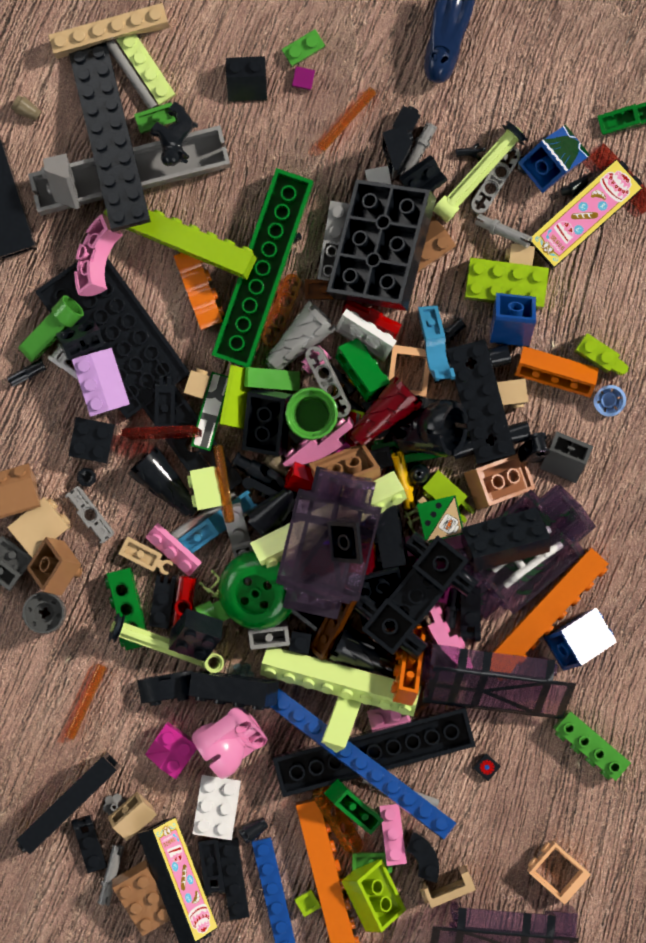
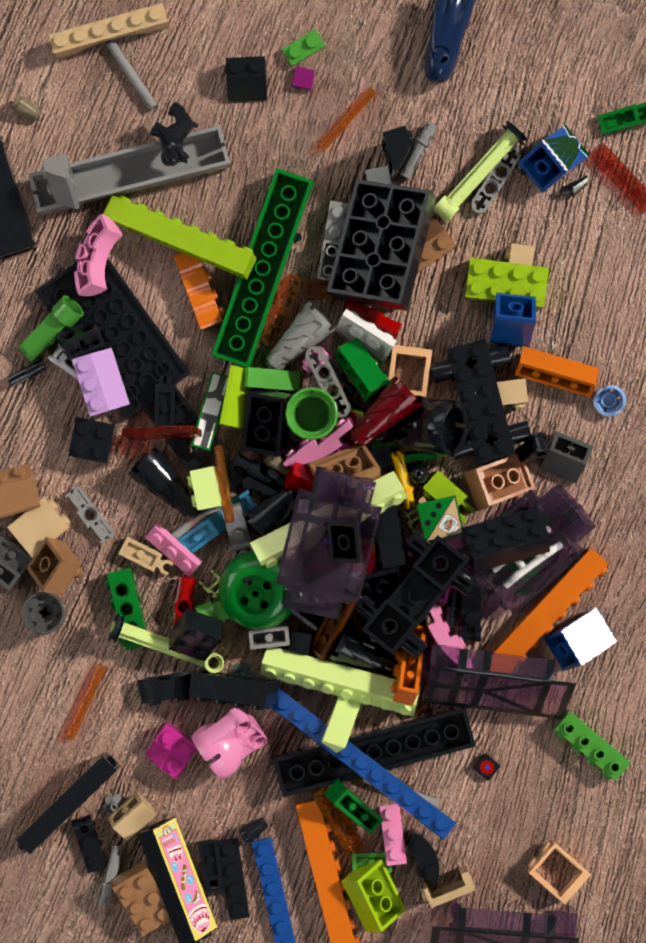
black plate [69,42,151,232] -> none
black tile [77,468,97,487] -> none
yellowish green plate [116,34,176,106] -> none
bright green plate [134,102,176,134] -> none
black hinge [149,573,177,629] -> none
tan brick [184,368,210,400] -> none
white plate [192,775,241,840] -> none
lime plate [294,889,321,917] -> none
bright pink plate [367,708,411,730] -> none
black brick [392,106,421,132] -> none
black bracket [399,155,448,192] -> none
dark azure piece [417,305,455,381] -> none
black axle [443,317,466,345] -> none
black bar [456,143,486,161] -> none
light grey pin [475,214,533,248] -> none
brick [527,159,643,270] -> none
lime hinge [573,333,629,375] -> none

